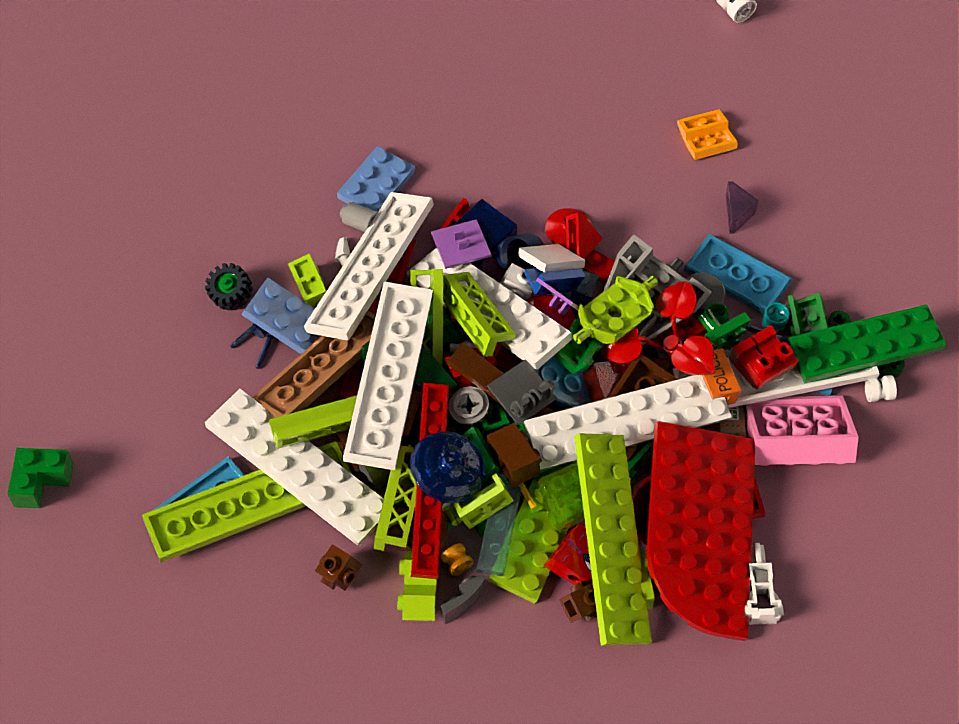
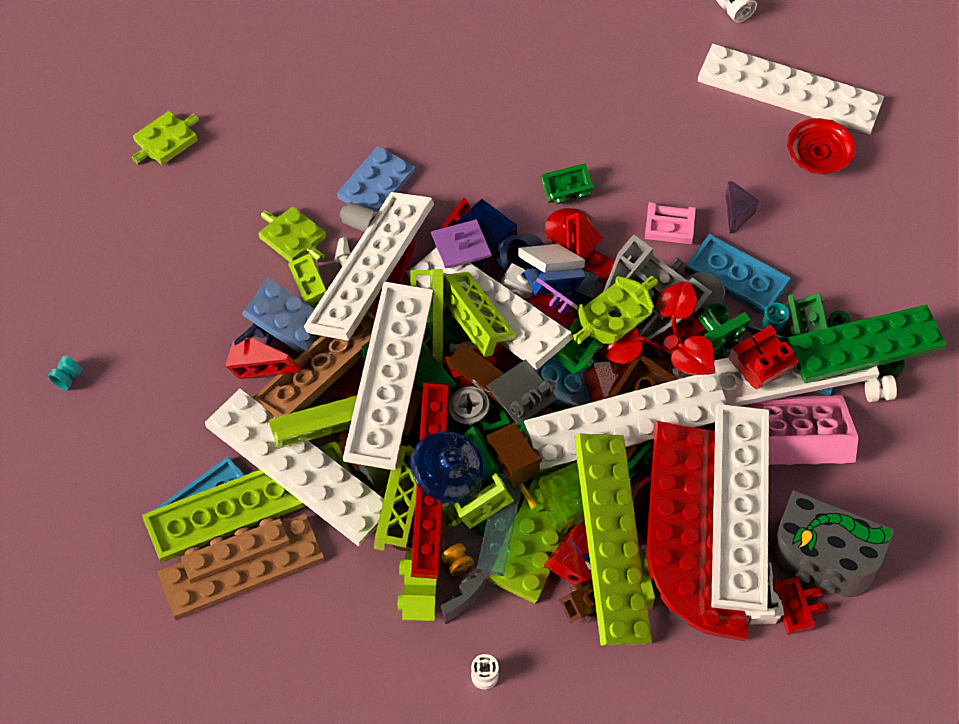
green brick [7,448,74,509] -> none
black wheel [205,263,253,310] -> none
reddish brown brick [315,544,362,591] -> none
light orange slope [677,109,737,160] -> none
orange panel [702,348,741,405] -> none
none -> teal wheel [47,356,83,391]
none -> lime plate [131,111,199,165]
none -> medium nougat plate [157,514,325,620]
none -> red slope [225,338,301,379]
none -> lime plate [259,206,326,262]
none -> white wheel [471,654,499,690]
none -> green bracket [540,163,596,204]
none -> bright pink plate [645,202,696,244]
none -> white plate [698,44,884,135]
none -> white plate [712,404,769,612]
none -> dark grey brick [772,490,894,597]
none -> red hinge [773,577,829,635]
none -> red hat [787,118,856,175]

